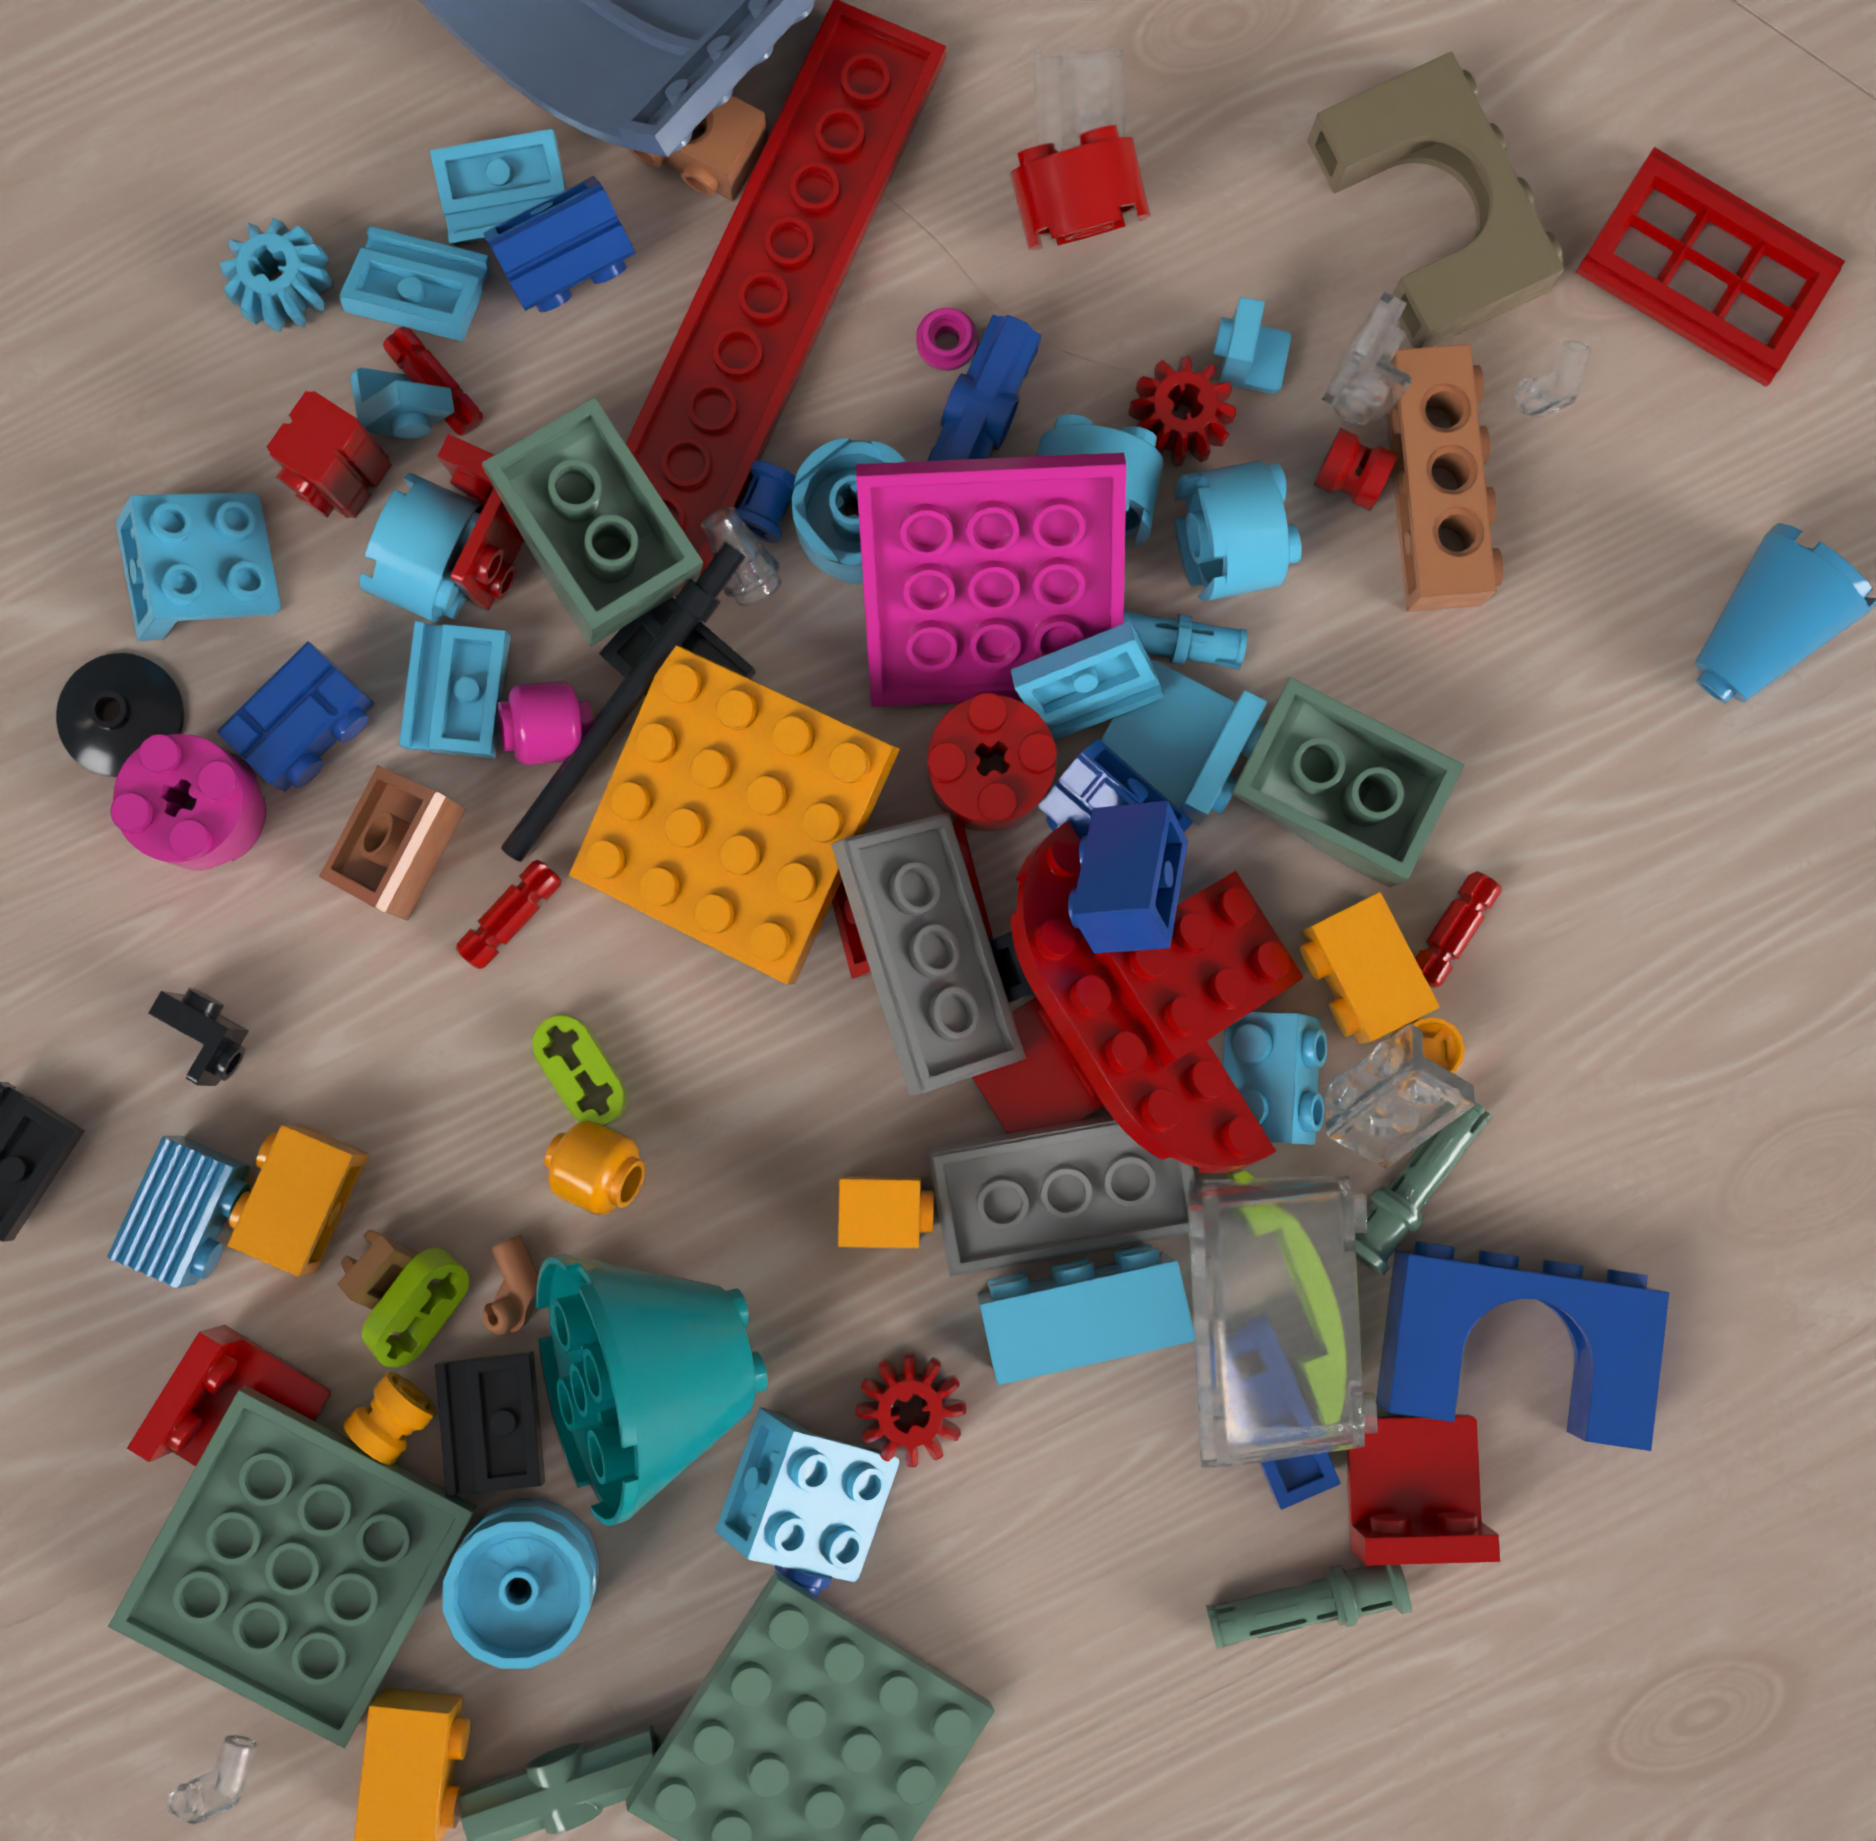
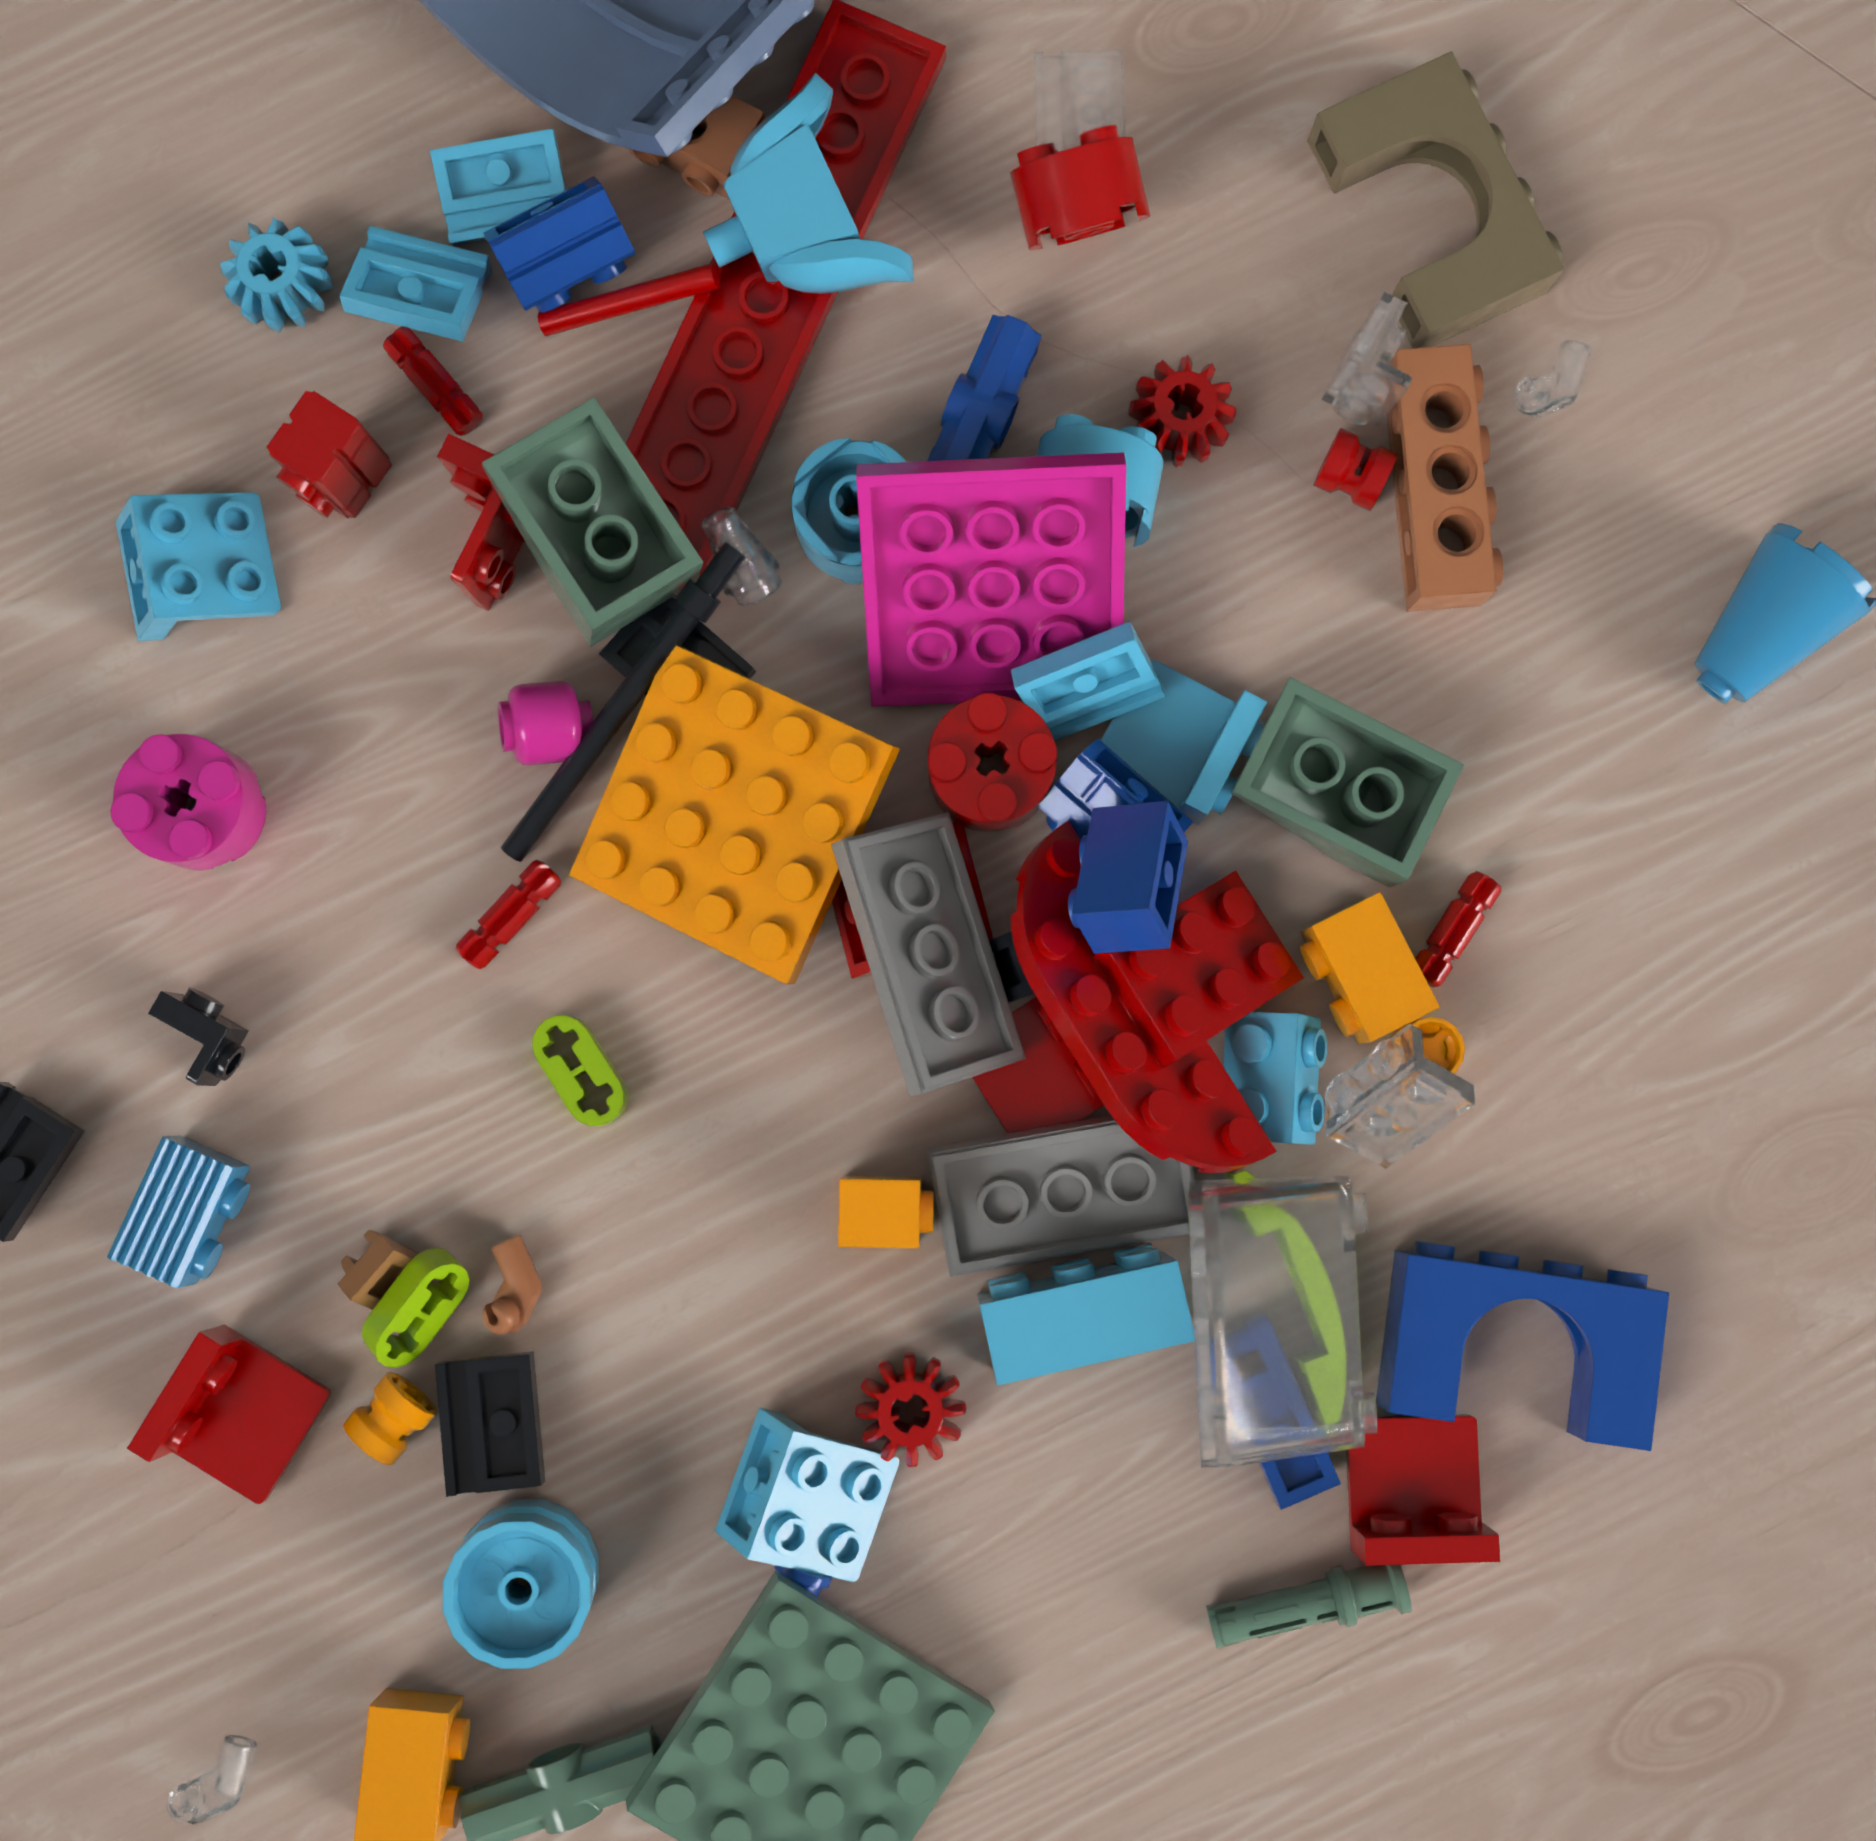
black dish [56,653,184,778] -> none
sand green plate [108,1385,477,1749] -> none
blue brick [217,641,375,792] -> none
light orange brick [227,1124,370,1277] -> none
nougat slope [319,765,466,921] -> none
medium azure bracket [350,368,454,439] -> none
medium azure brick [360,473,484,622] -> none
medium azure plate [399,621,511,759] -> none
teal cone [536,1254,768,1526] -> none
light orange head [544,1121,645,1216] -> none
blue bush [729,460,796,543] -> none
dark pink plate [916,308,978,371] -> none
medium azure pin [1124,610,1247,670] -> none
medium azure brick [1175,461,1302,602] -> none
medium azure bracket [1213,297,1291,394] -> none
sand green pin [1336,1093,1492,1276] -> none
red piece [1575,147,1845,387] -> none
none -> red bar [537,263,720,336]
none -> medium azure torso [703,73,914,294]

